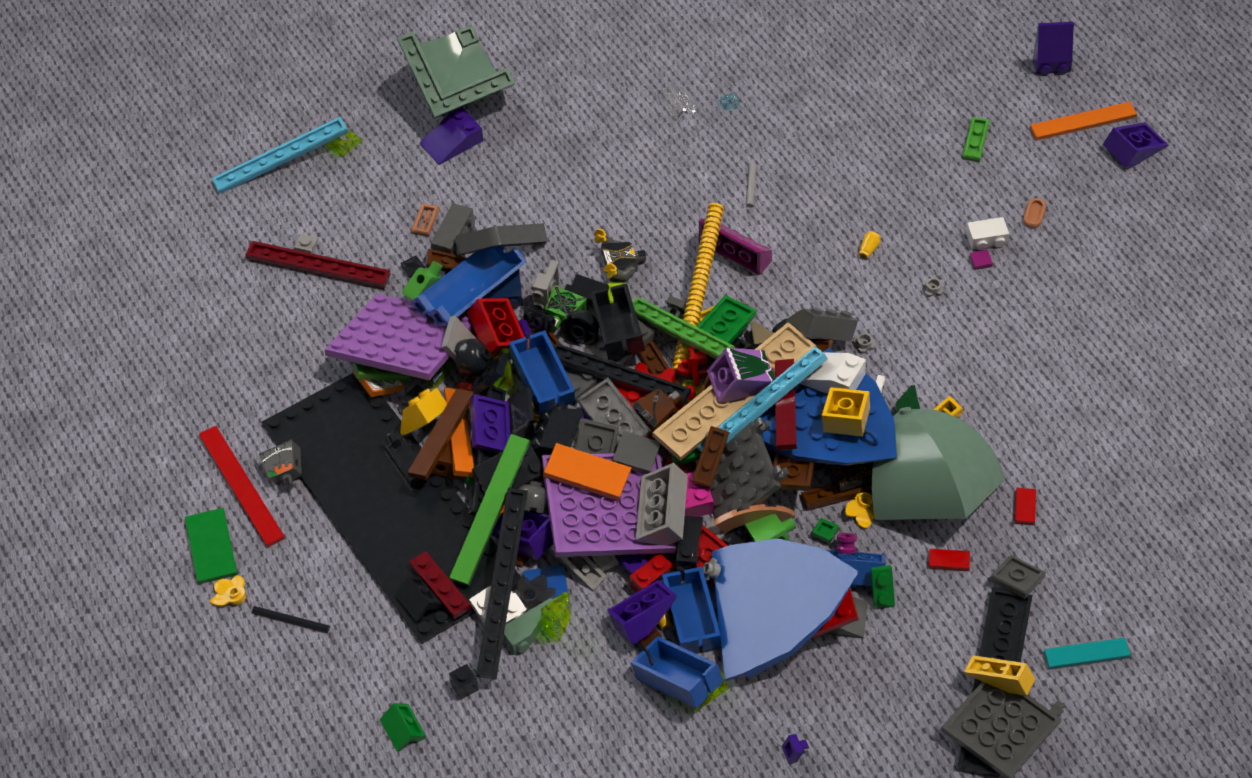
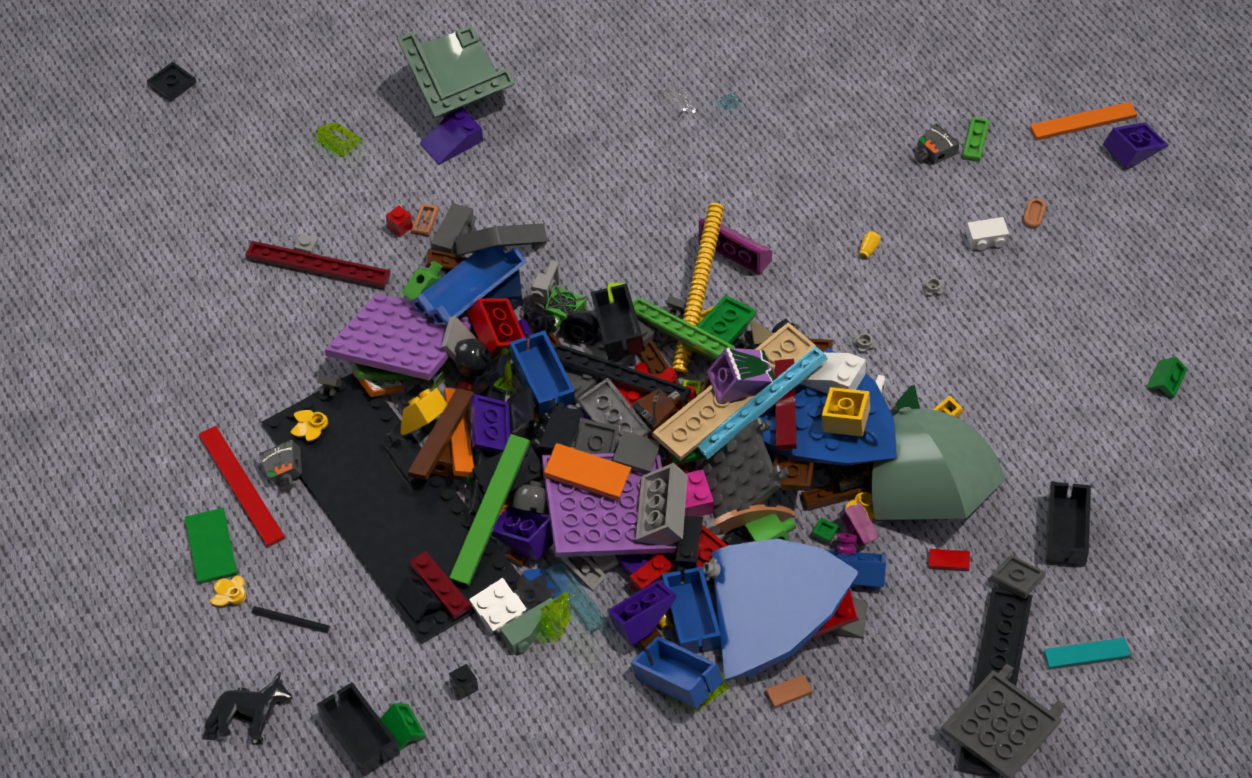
medium azure tile [212,116,349,194] -> none
black tile [400,255,425,278] -> none
black plate [476,488,528,680] -> none
black panel [564,274,610,303] -> none
torso [594,229,646,281] -> none
red hips [677,347,708,386] -> none
reddish brown tile [692,426,730,489] -> none
light grey bar [746,162,756,207] -> none
dark purple tile [781,734,809,764] -> none
dark grey slope [786,307,858,342] -> none
green plate [870,565,895,608] -> none
yellow slope [964,655,1035,696] -> none
magenta tile [970,250,993,270] -> none
red tile [1015,487,1036,525] -> none
dark purple slope [1033,21,1074,75] -> none
none -> black plate [147,61,197,101]
none -> black animal [203,672,293,745]
none -> yellow plate [291,410,328,441]
none -> dark grey tile [317,375,342,396]
none -> black piece [317,682,400,776]
none -> red brick [385,205,413,237]
none -> clear light blue tile [544,561,609,633]
none -> nougat tile [766,674,812,709]
none -> magenta panel [839,502,879,547]
none -> dark grey torso [914,123,960,164]
none -> black piece [1045,481,1091,566]
none -> green panel [1146,357,1188,398]

